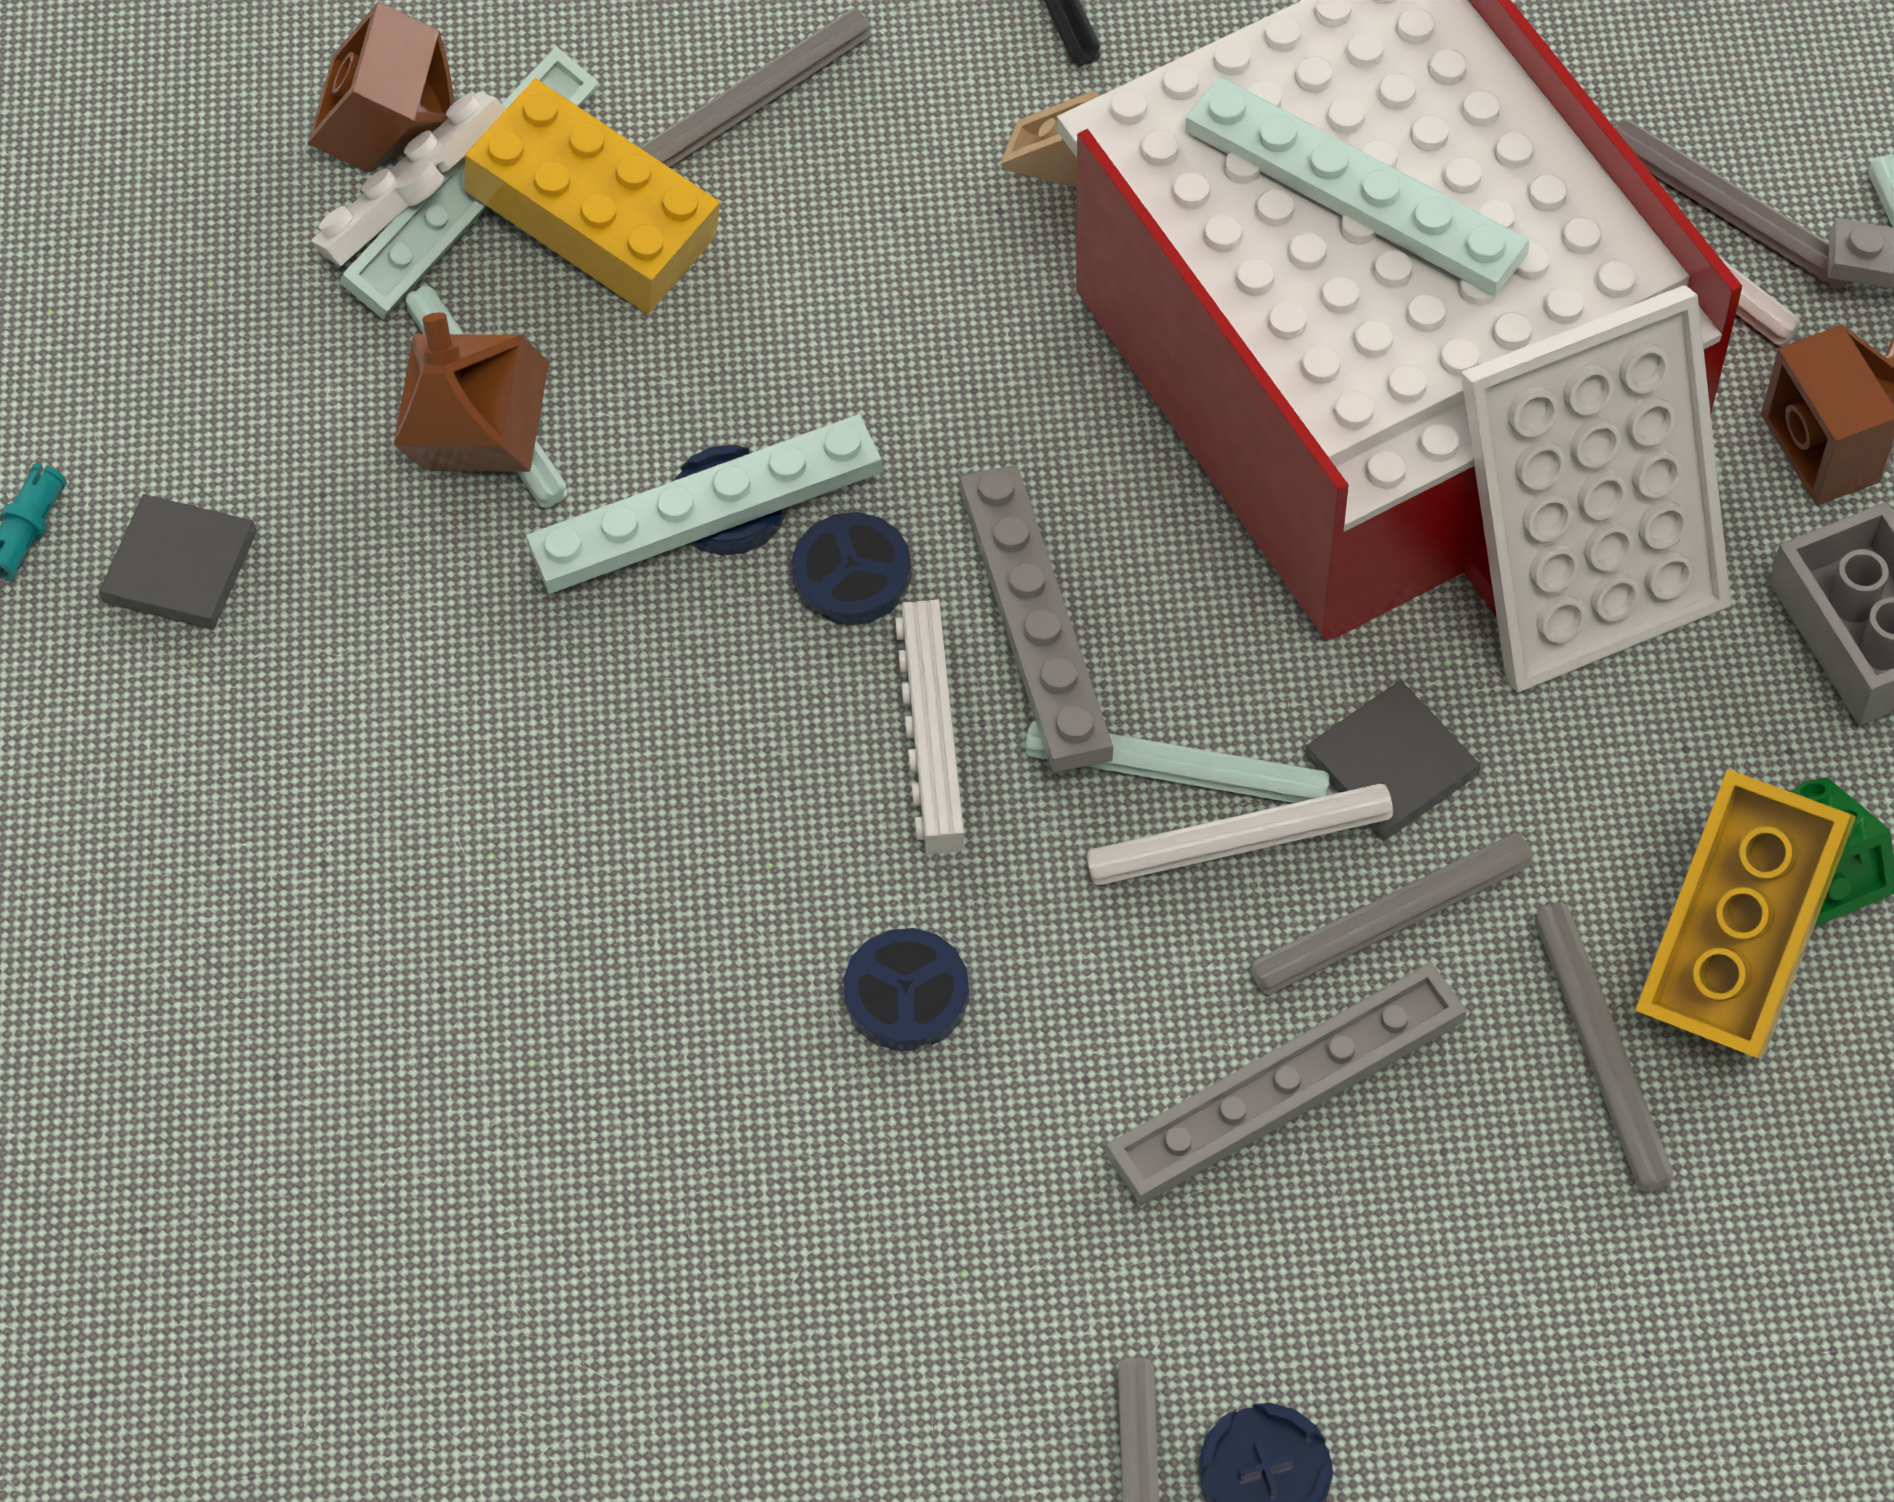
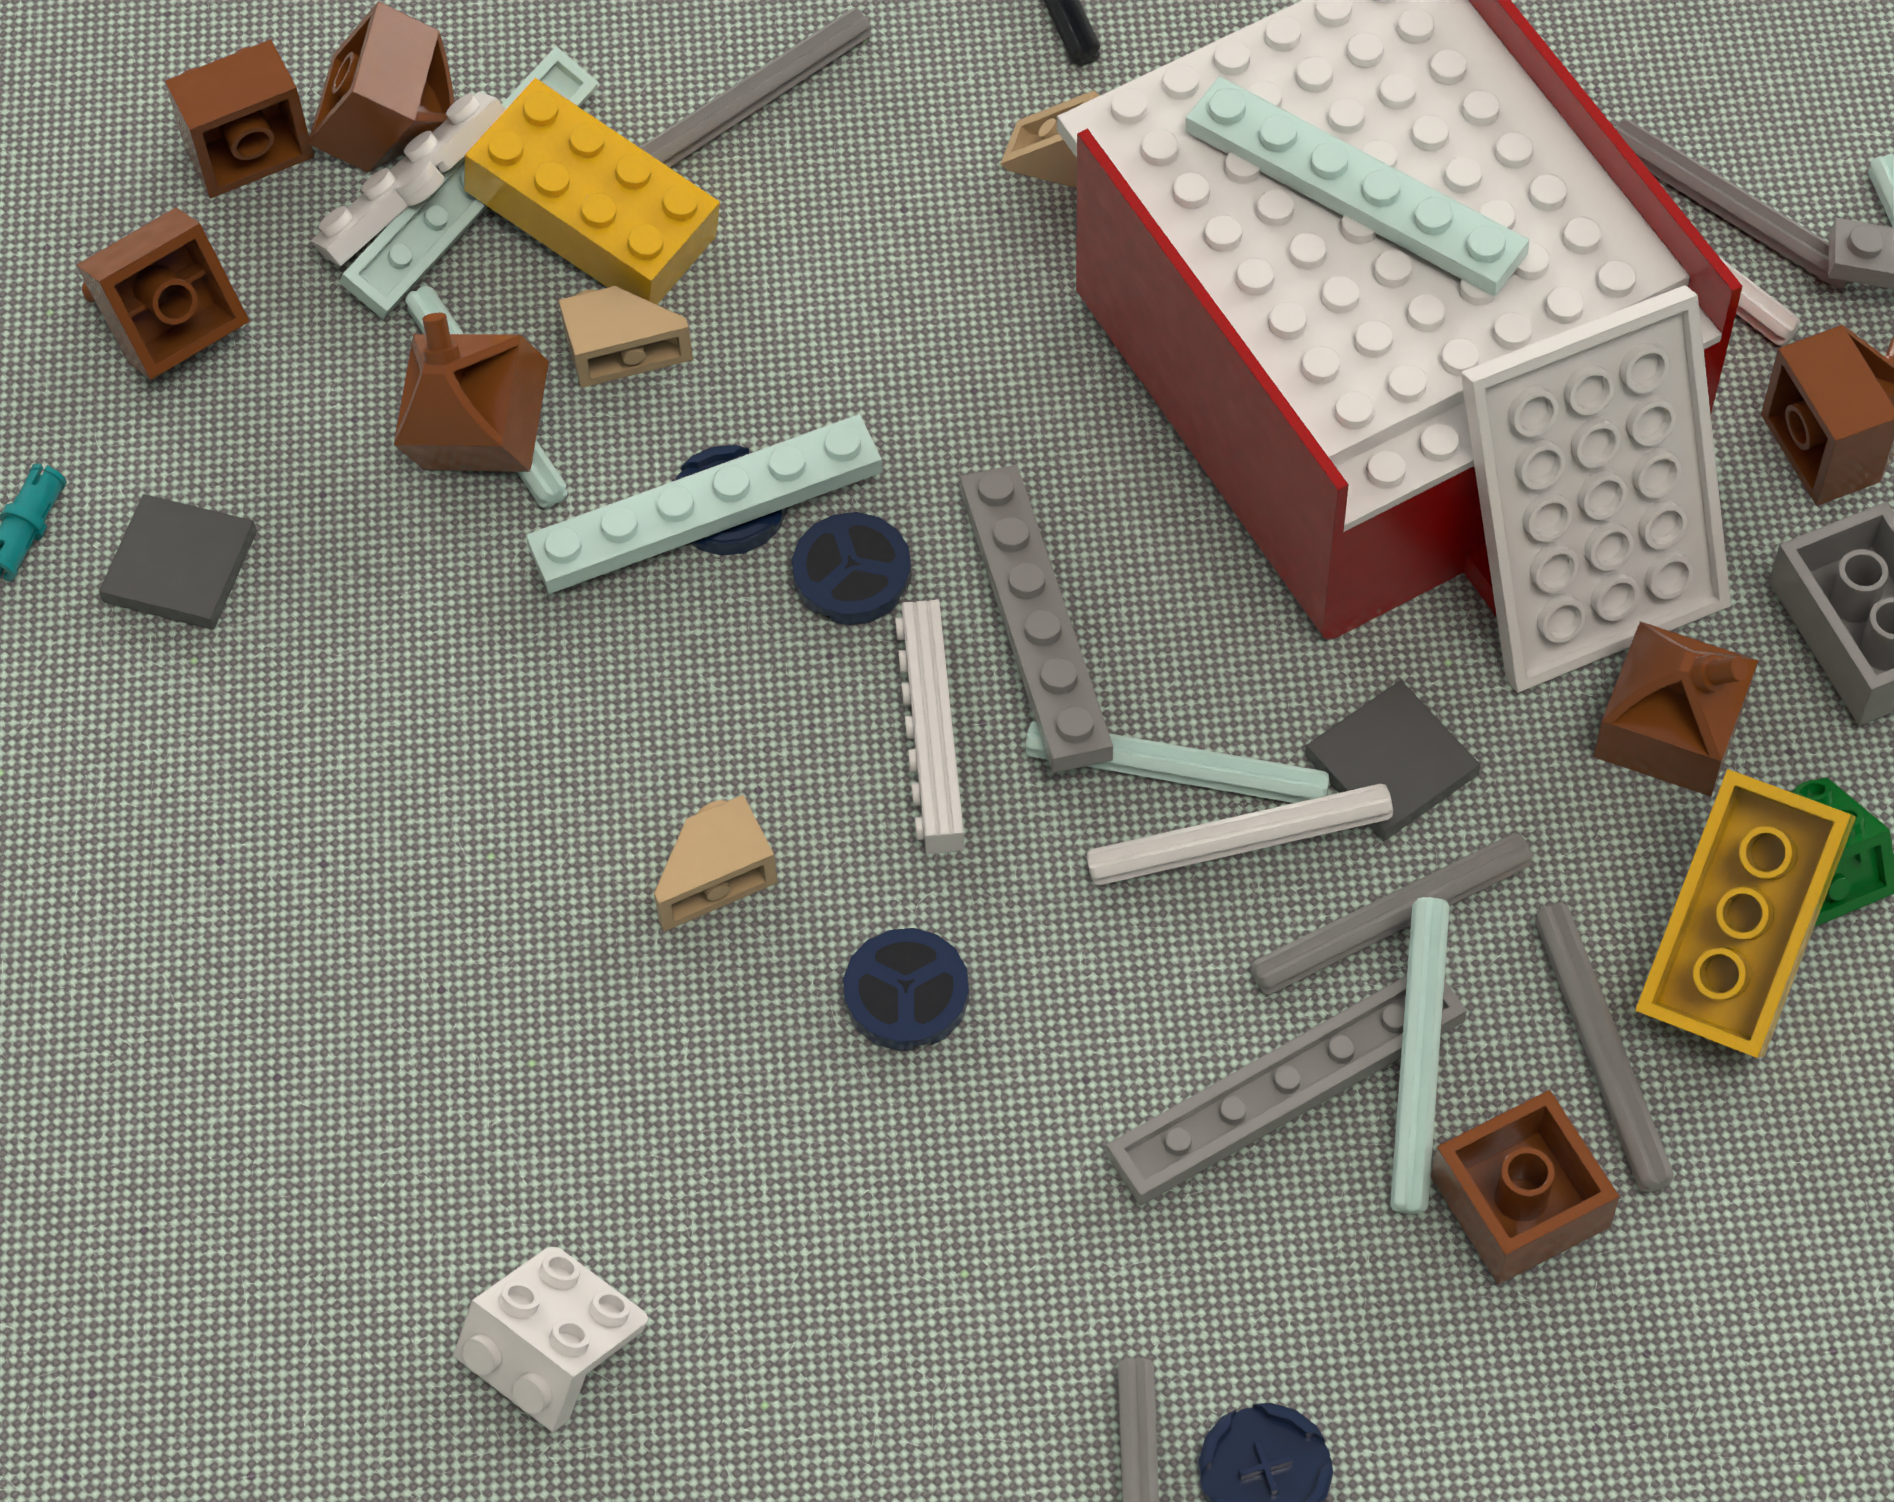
none -> dark orange piece [76,207,250,380]
none -> dark orange brick [165,39,314,199]
none -> white bracket [453,1247,648,1433]
none -> tan slope [558,286,693,388]
none -> tan slope [654,795,778,932]
none -> light aqua axle [1390,897,1450,1214]
none -> dark orange brick [1431,1090,1620,1285]
none -> dark orange piece [1593,621,1759,797]

